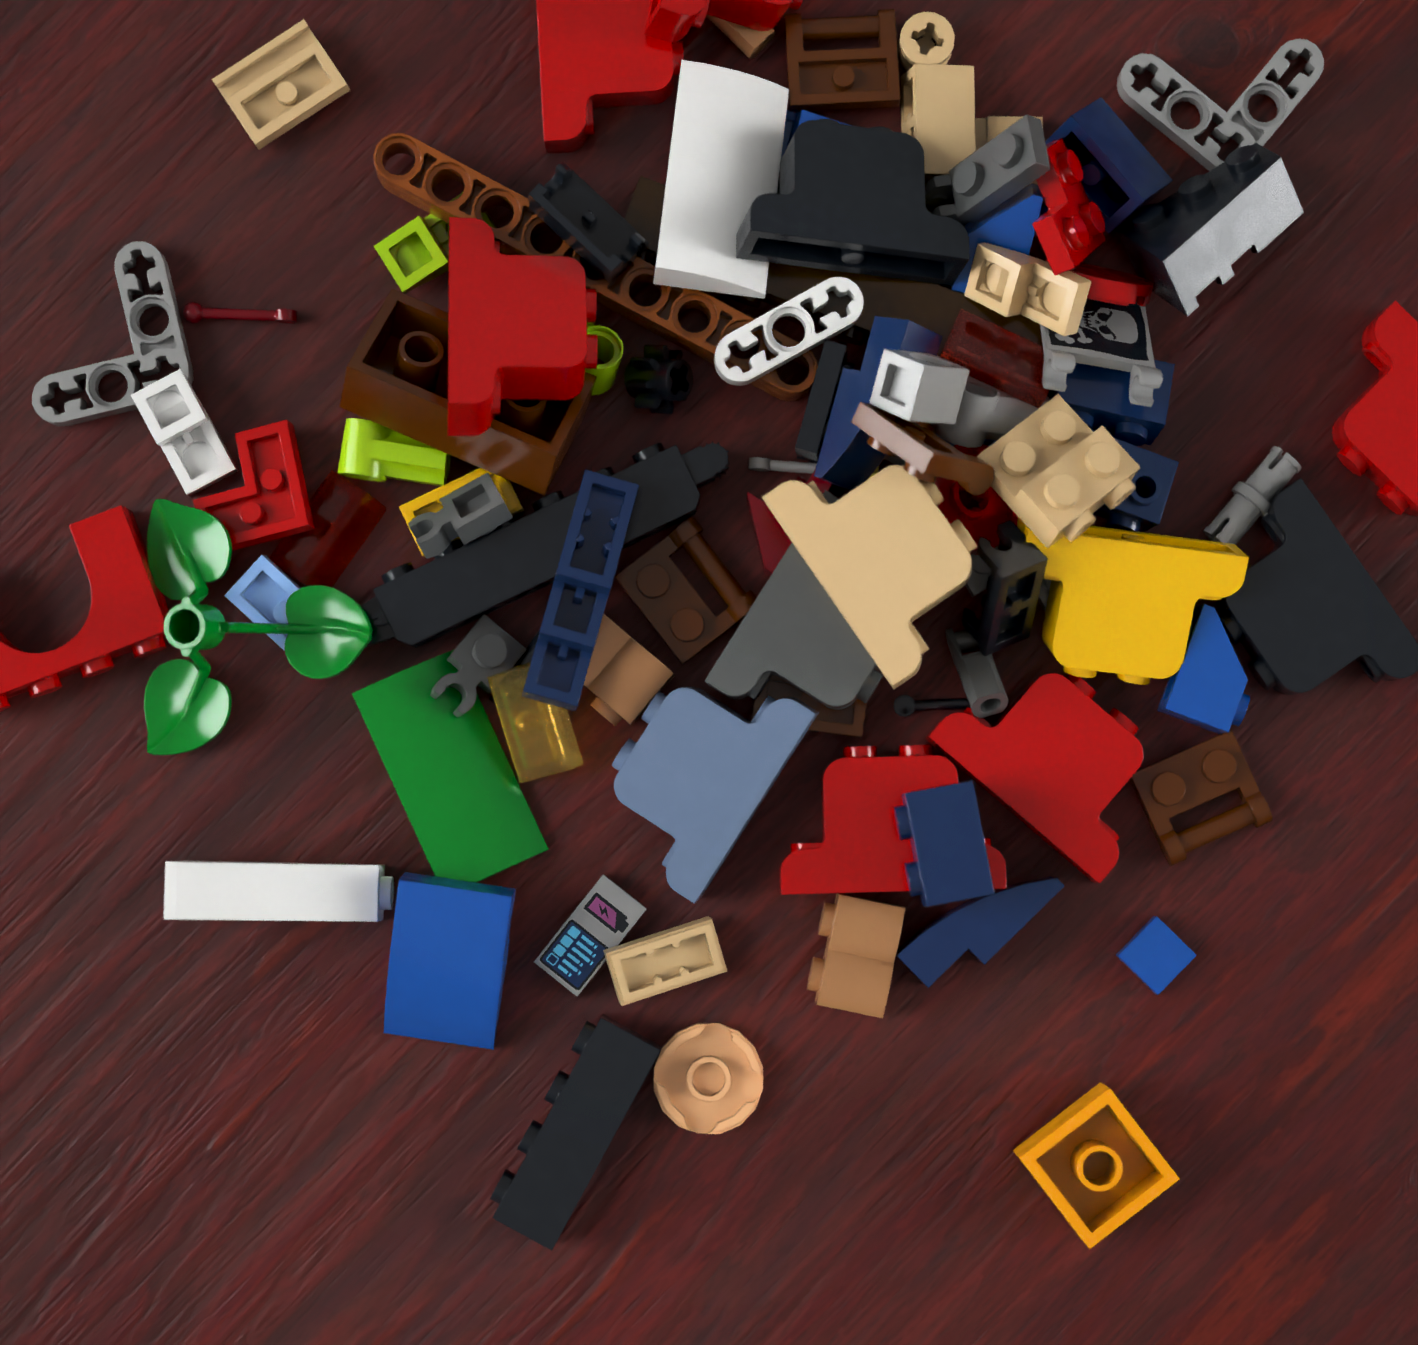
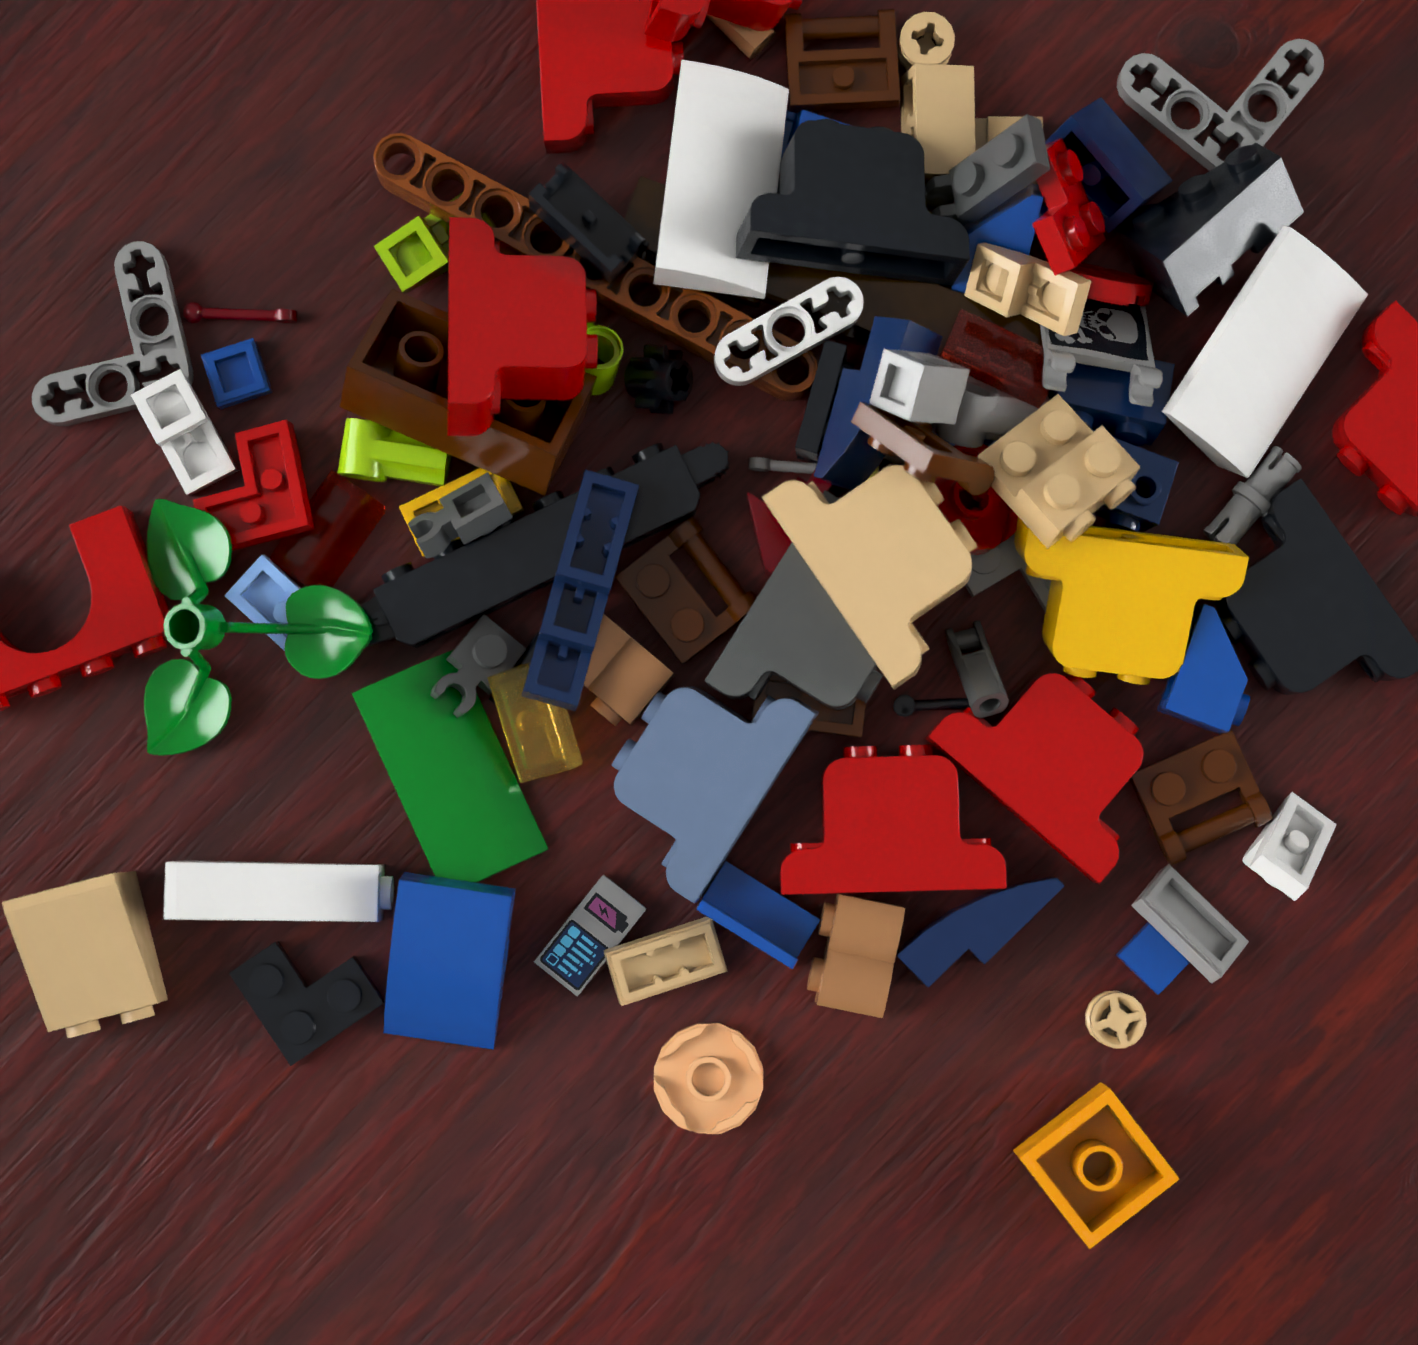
tan plate [212,19,350,150] -> none
black brick [490,1014,661,1251] -> none
dark blue brick [894,781,995,907] -> none
black hinge [962,520,1048,656] -> none
none -> tan slope [2,871,168,1038]
none -> blue tile [201,338,273,410]
none -> black plate [229,941,385,1066]
none -> blue panel [696,861,820,969]
none -> tan wheel [1085,990,1146,1049]
none -> light grey tile [1131,864,1249,983]
none -> white slope [1162,225,1368,478]
none -> white slope [1242,792,1337,901]

